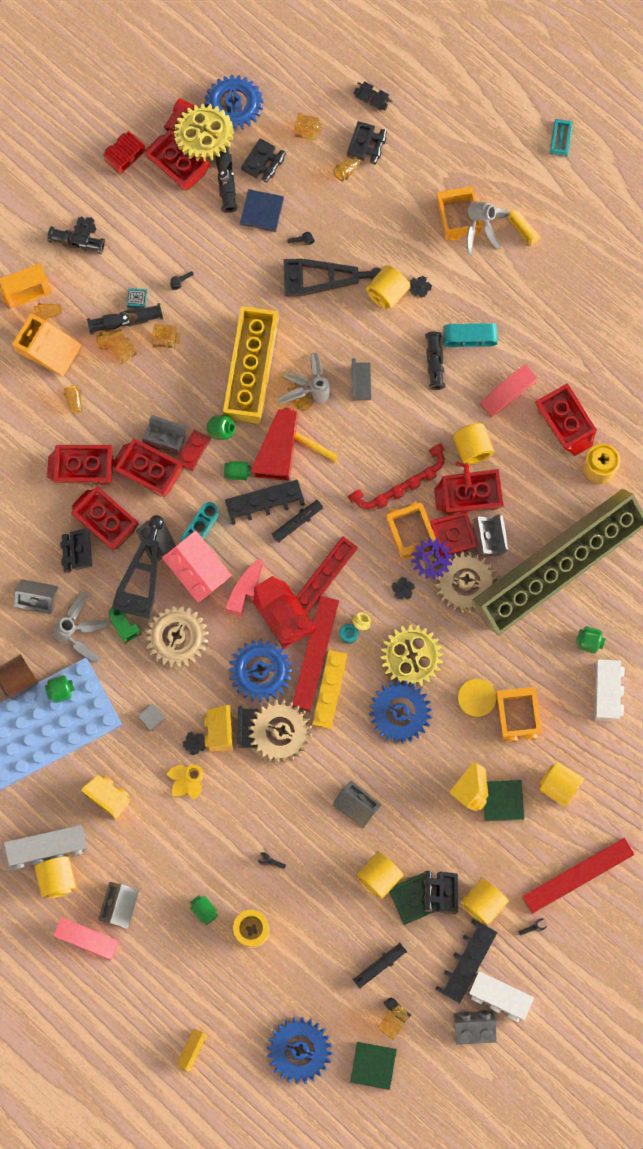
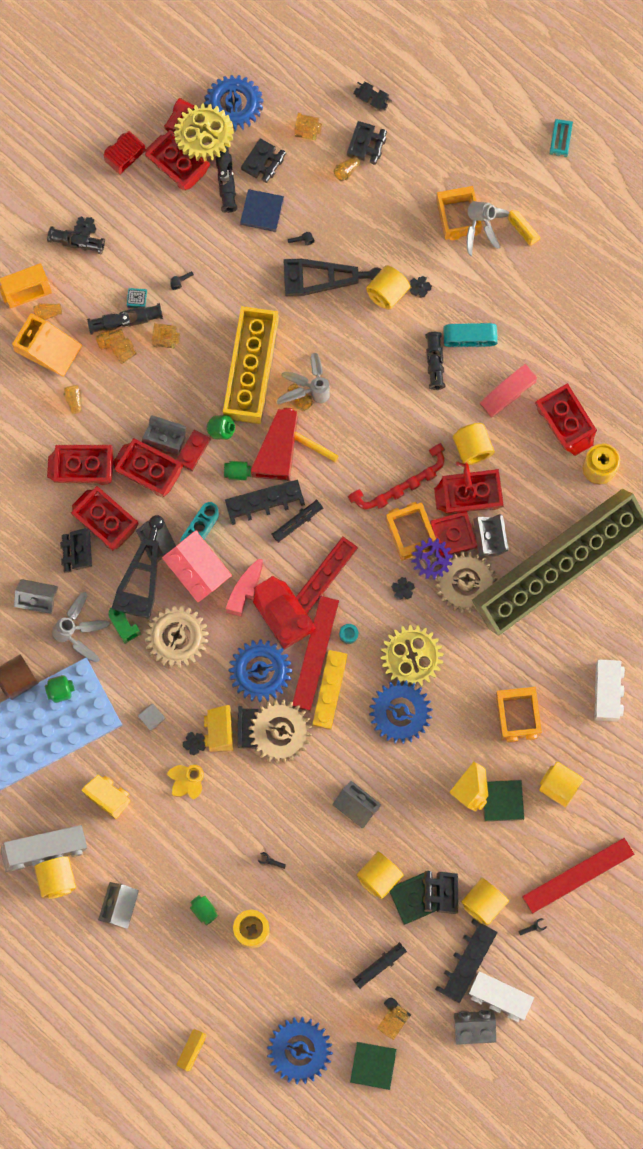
coral slope [54,917,119,960] -> none
dark grey panel [352,358,371,401] -> none
light yellow plate [352,612,371,630] -> none
yellow tile [458,679,497,718] -> none
green head [576,626,606,654] -> none

